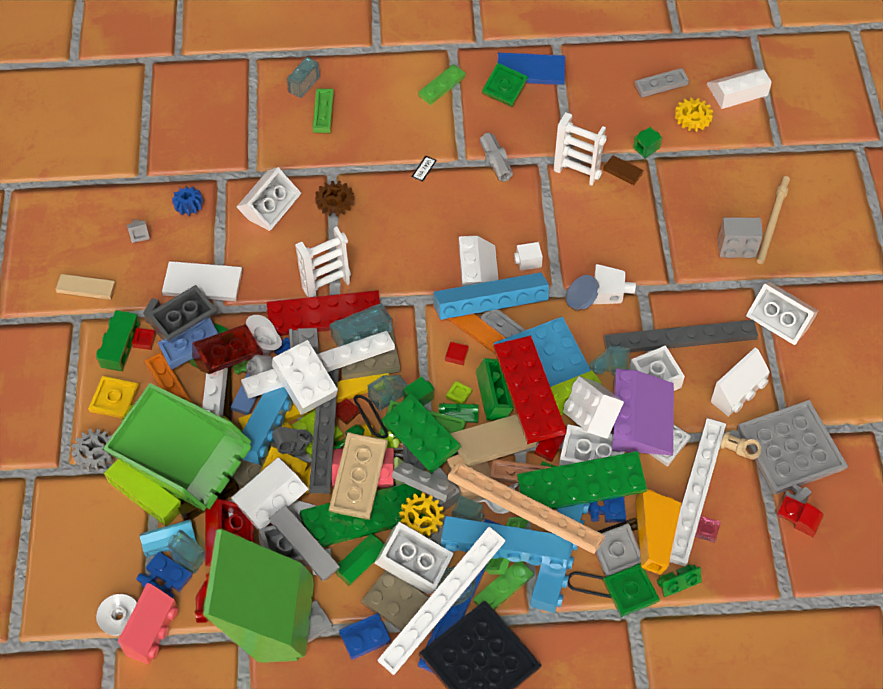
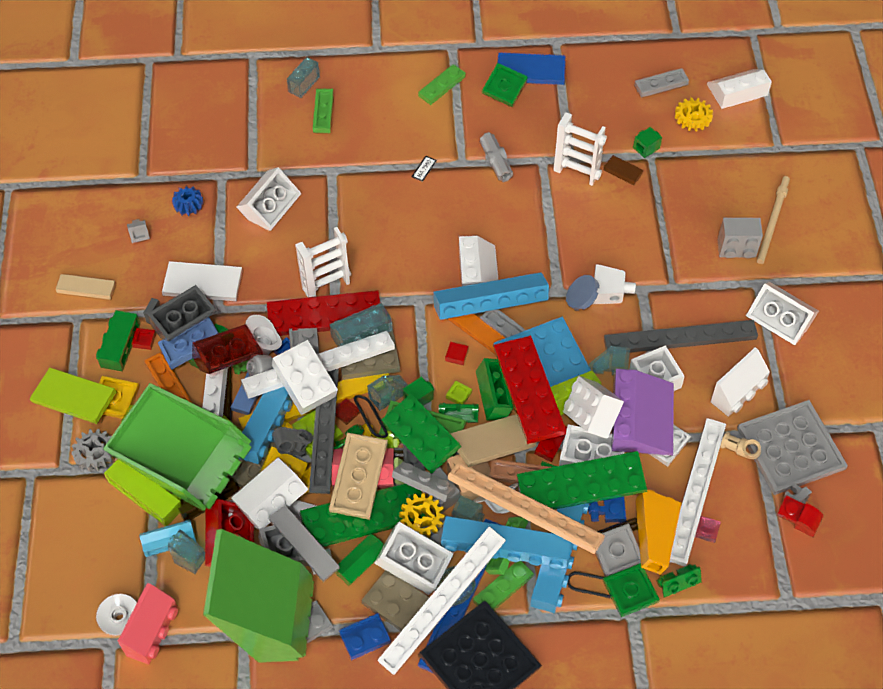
blue plate [136,552,192,598] -> none
red piece [195,573,210,623] -> none
reddish brown gear [315,181,354,216] -> none
white brick [514,242,543,271] -> none
none -> lime tile [30,367,116,424]

